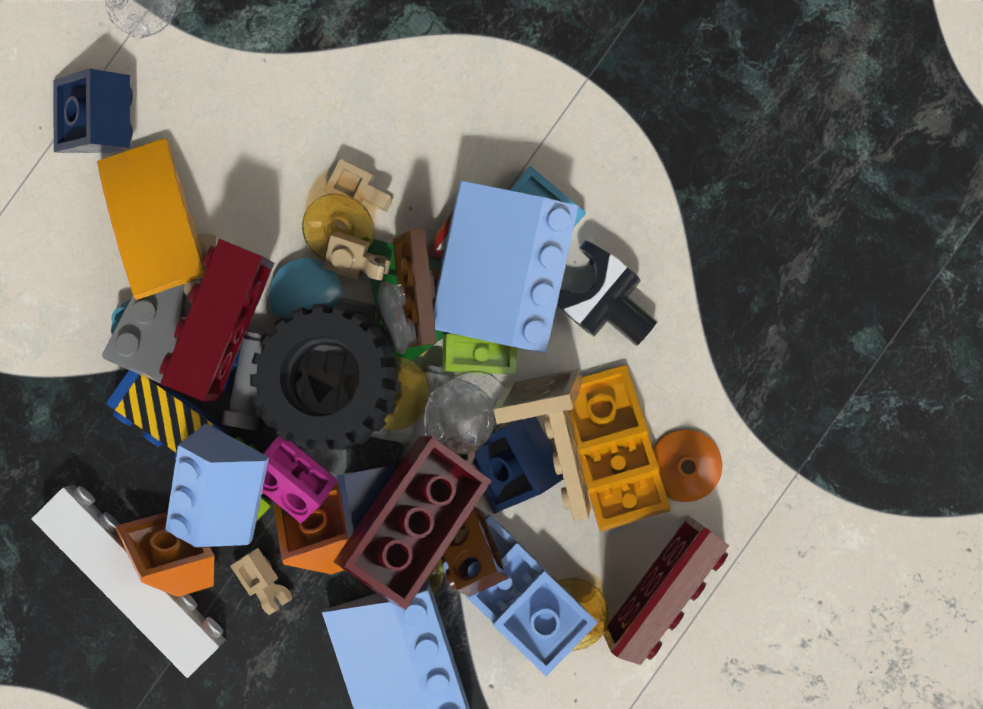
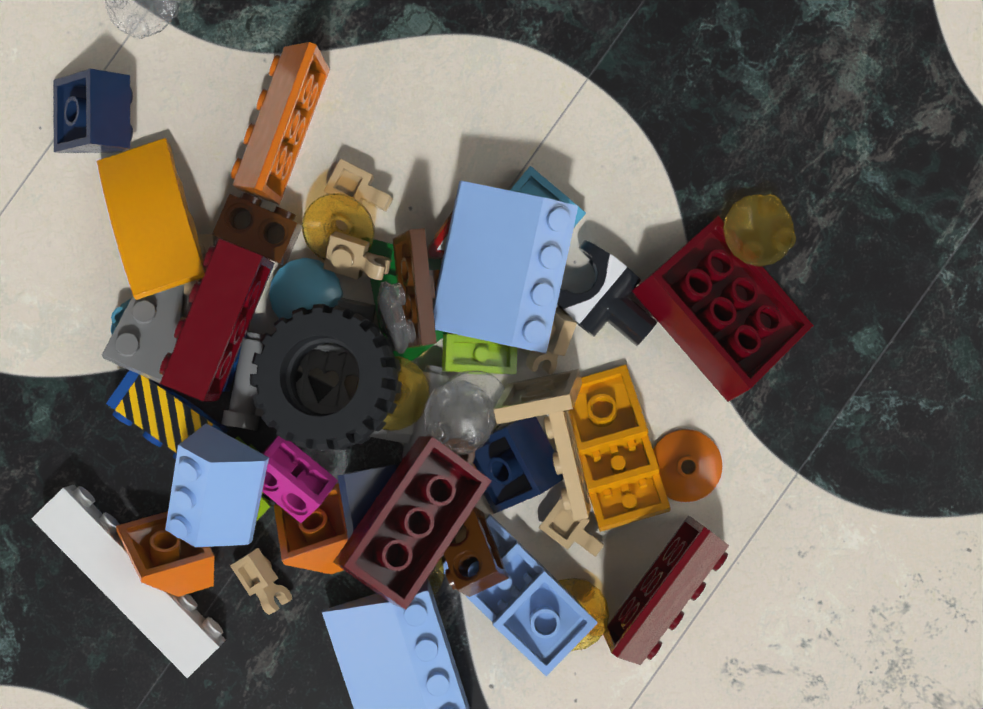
none -> reddish brown brick [212,192,303,266]
none -> orange slope [231,42,330,205]
none -> tan plate [526,307,577,374]
none -> tan plate [538,498,604,557]
none -> dark red slope [632,216,814,402]
none -> clear yellow dish [723,194,796,266]

